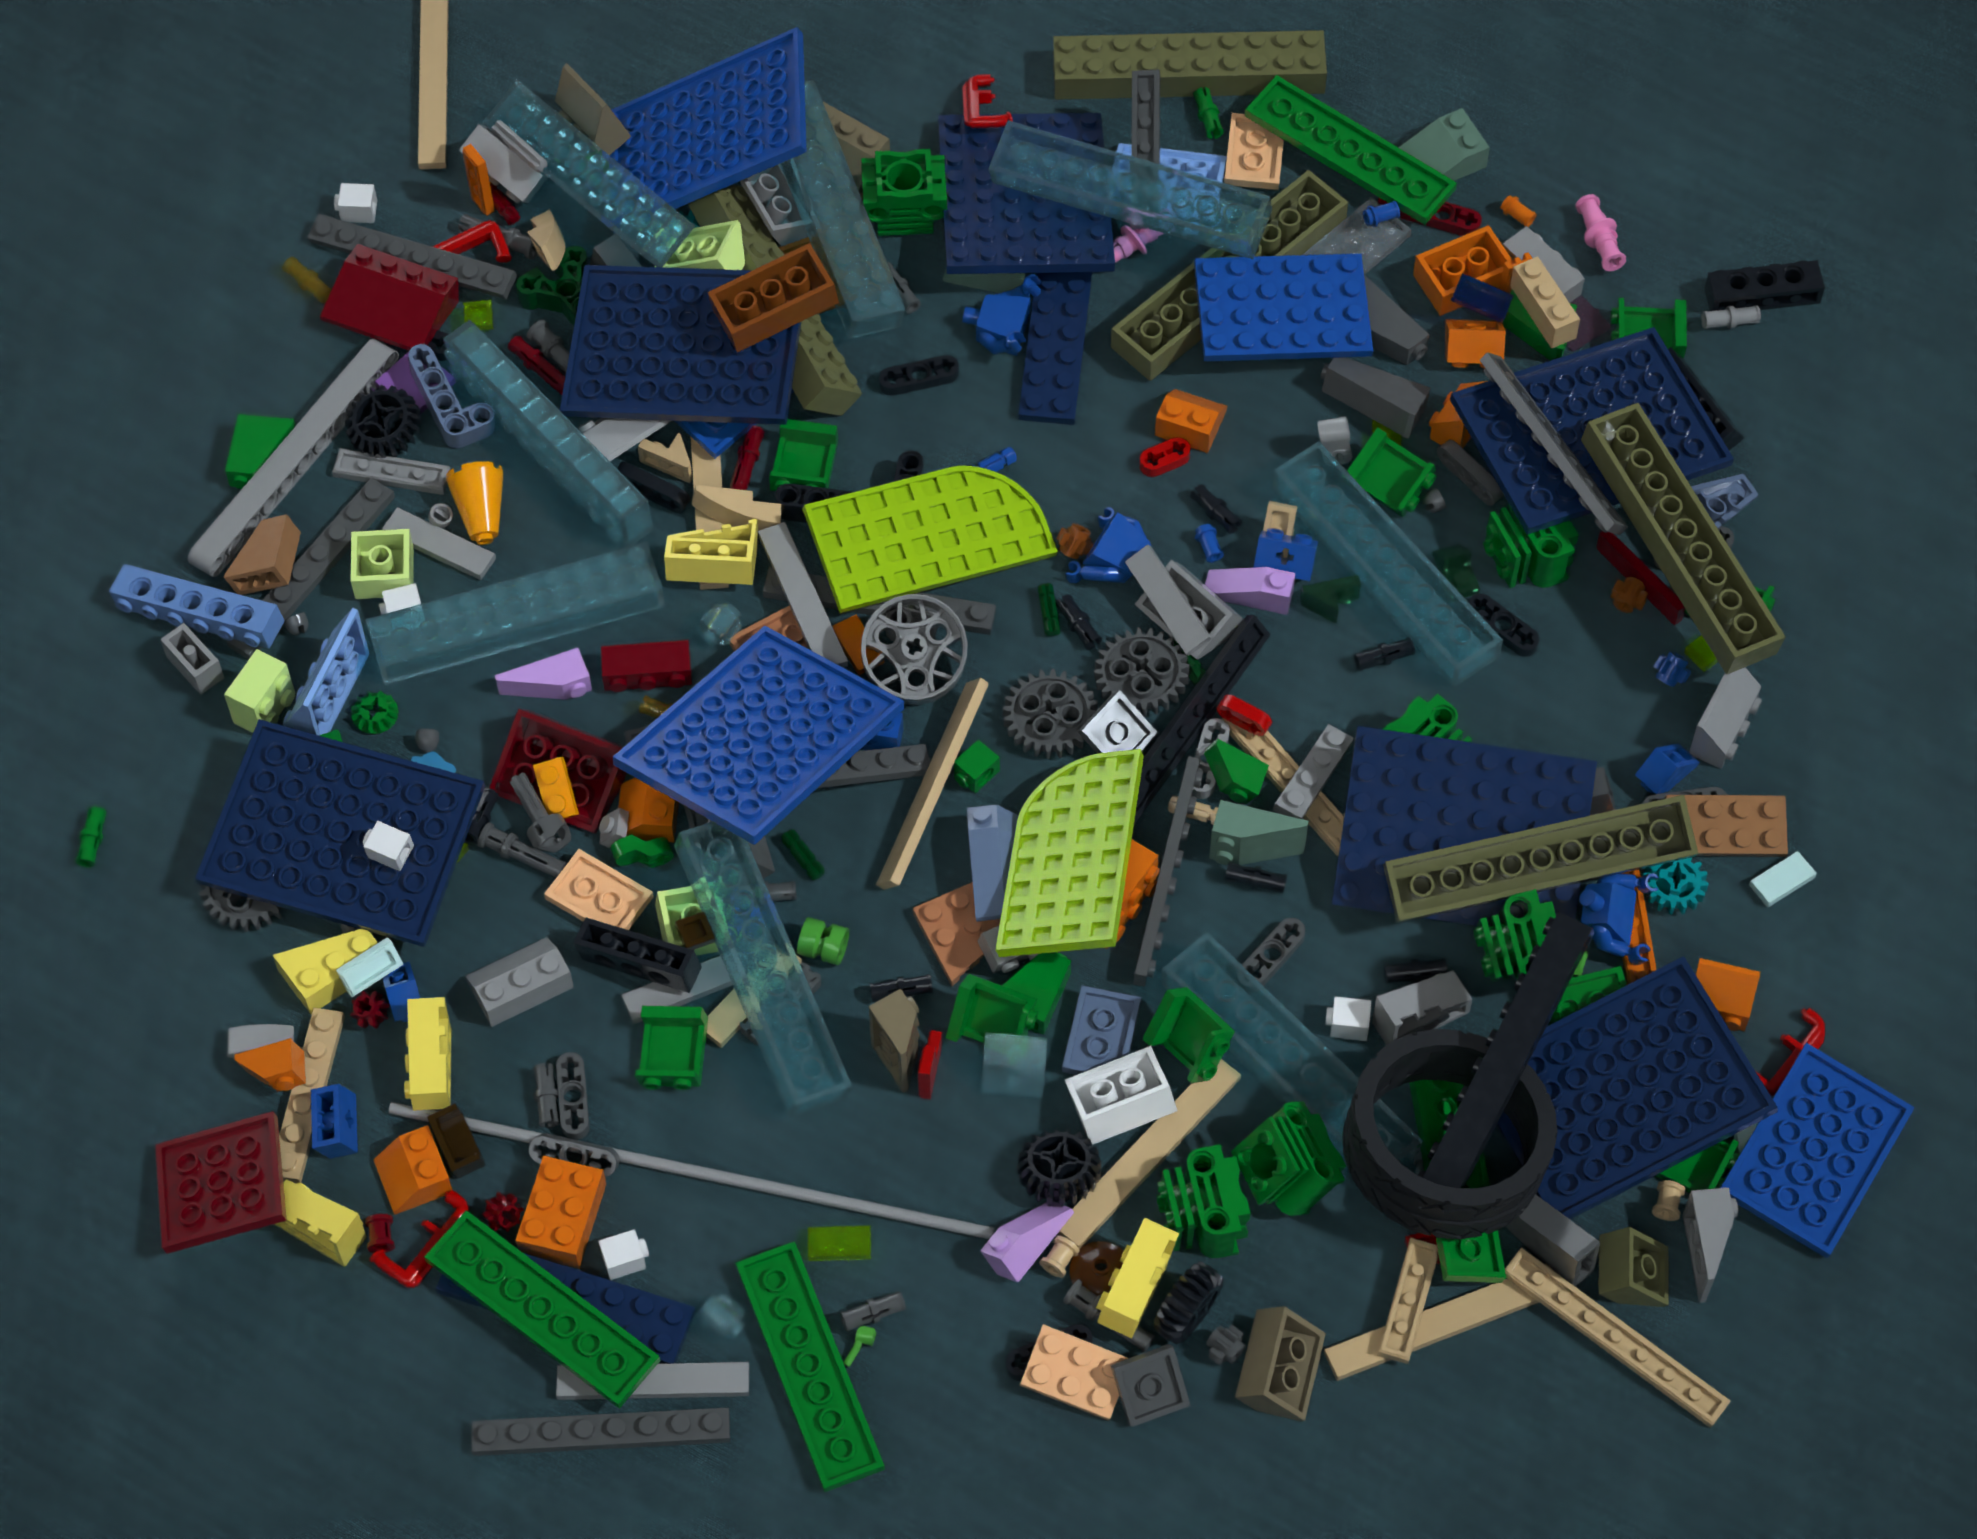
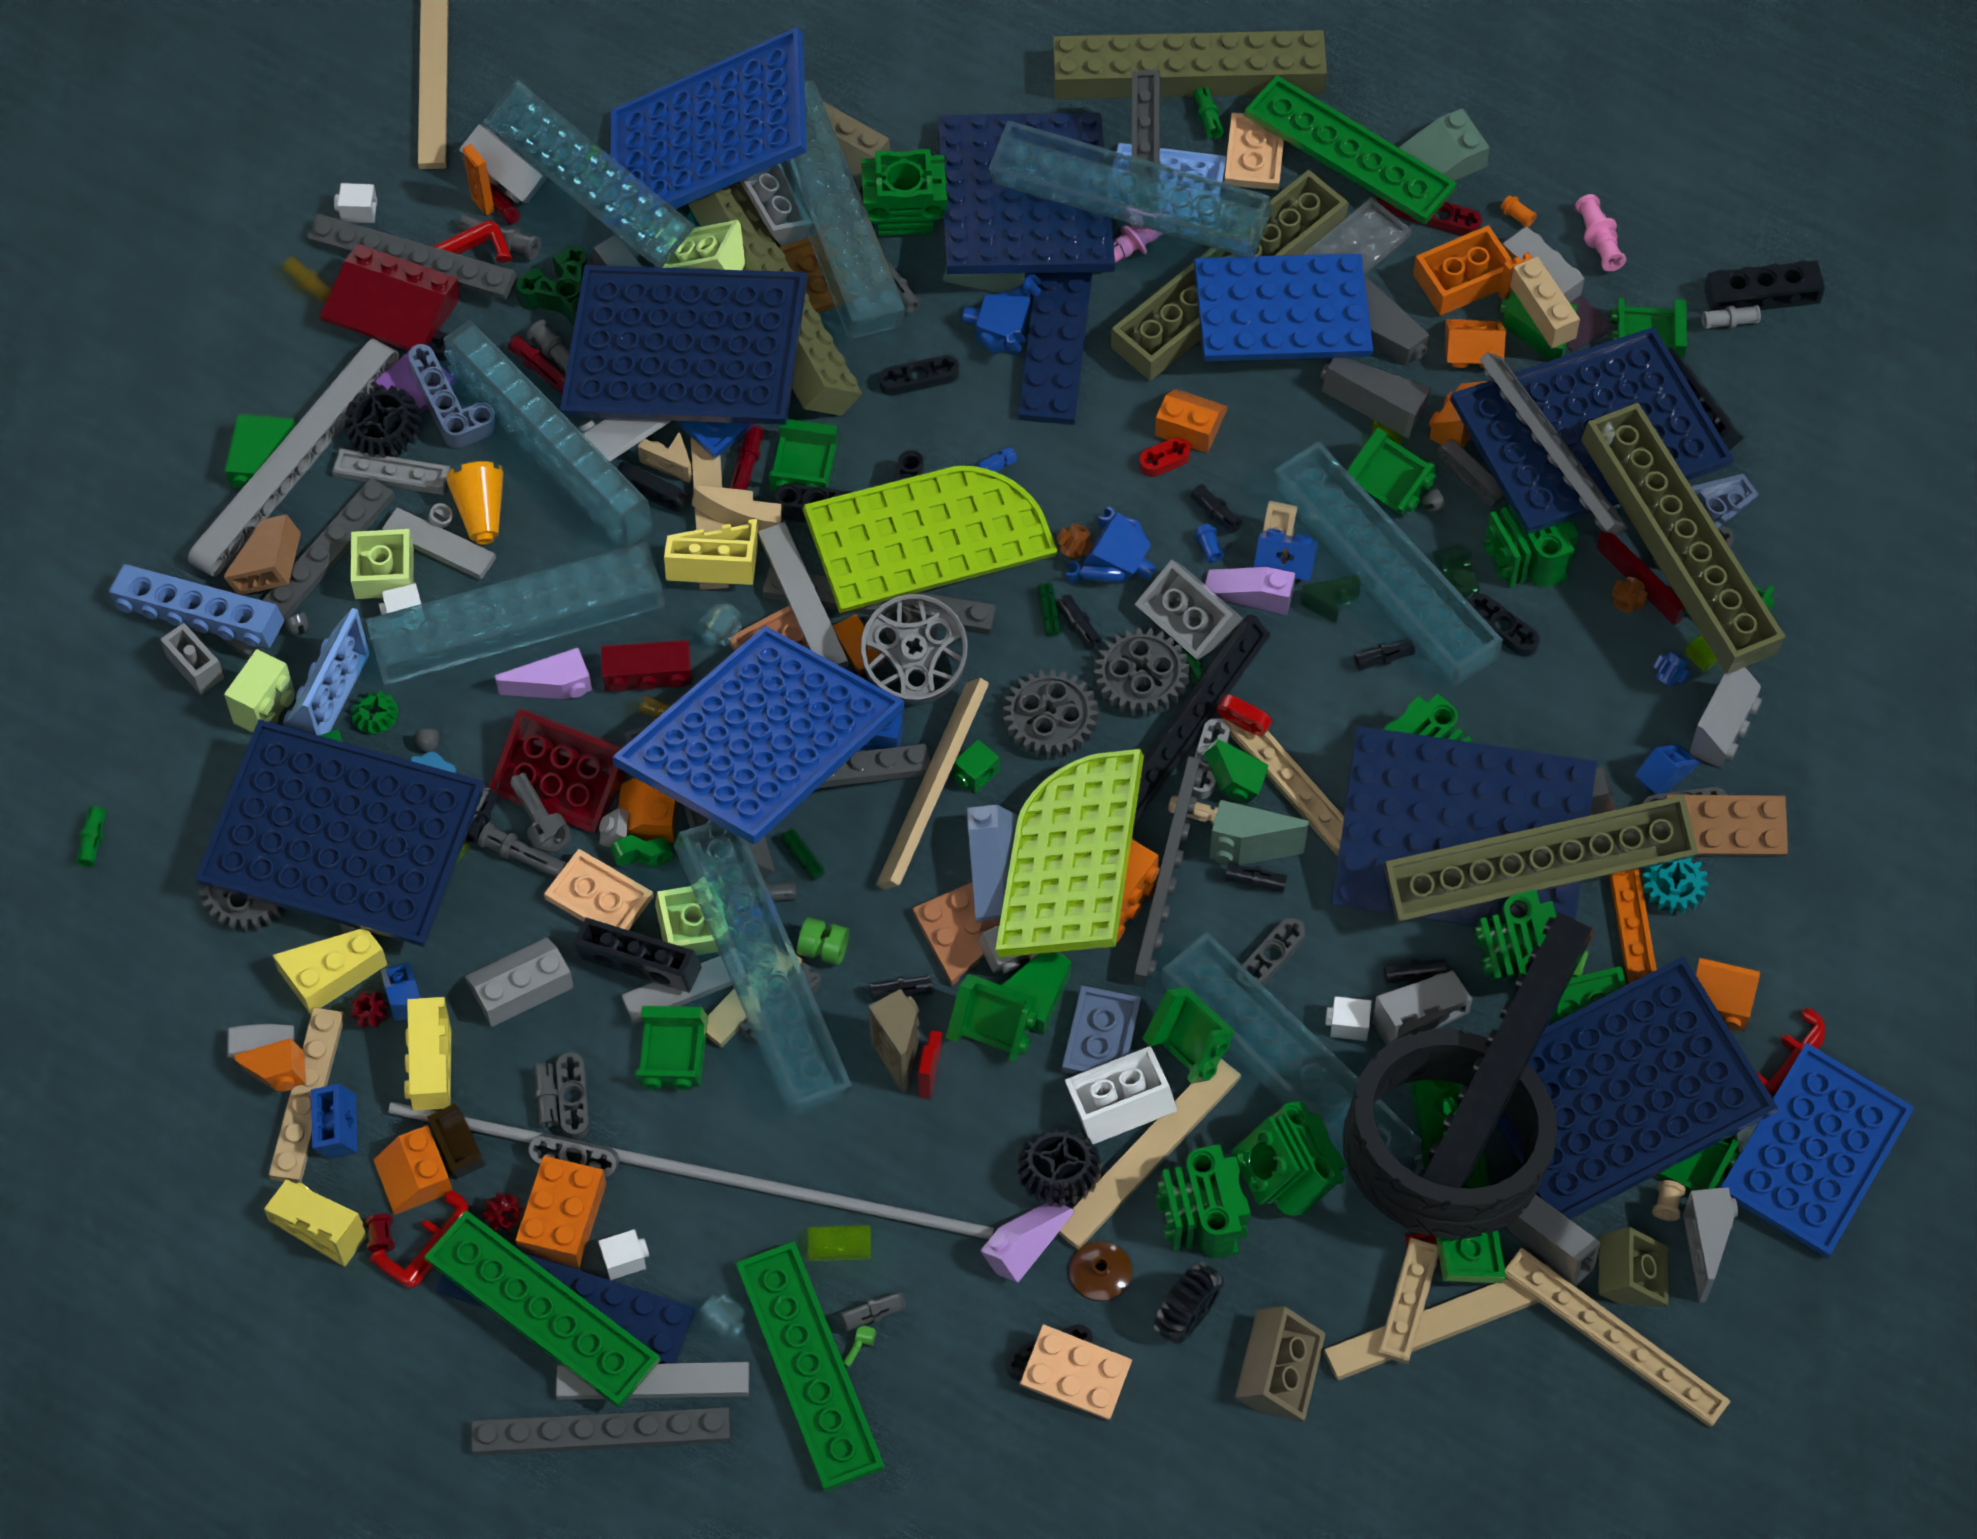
dark red plate [155,1111,287,1254] -> none
light aqua tile [336,937,404,997] -> none
white brick [363,821,414,871] -> none
clear neon green plate [463,300,494,332] -> none
light grey axle [491,120,547,173] -> none
tan slope [527,209,566,271] -> none
light orange plate [533,757,579,819] -> none
dark tan slope [555,63,631,158] -> none
dark brown plate [675,911,715,950] -> none
dark orange brick [707,243,839,353] -> none
red piece [962,74,1013,128] -> none
clear light blue slope [982,1033,1048,1098] -> none
tan bush [1040,1235,1080,1278] -> none
dark grey pin [1063,1279,1155,1352] -> none
plate [1077,690,1158,754] -> none
light yellow wedge [1096,1218,1179,1339] -> none
dark grey plate [1111,1344,1191,1427] -> none
light grey tile [1125,544,1212,656] -> none
dark grey gear [1206,1325,1246,1365] -> none
light grey plate [1273,724,1354,819] -> none
light grey piece [1318,416,1352,465] -> none
blue pin [1363,201,1400,228] -> none
clear blue tile [1450,273,1514,323] -> none
blue torso [1579,873,1659,965] -> none
light aqua tile [1749,851,1817,907] -> none

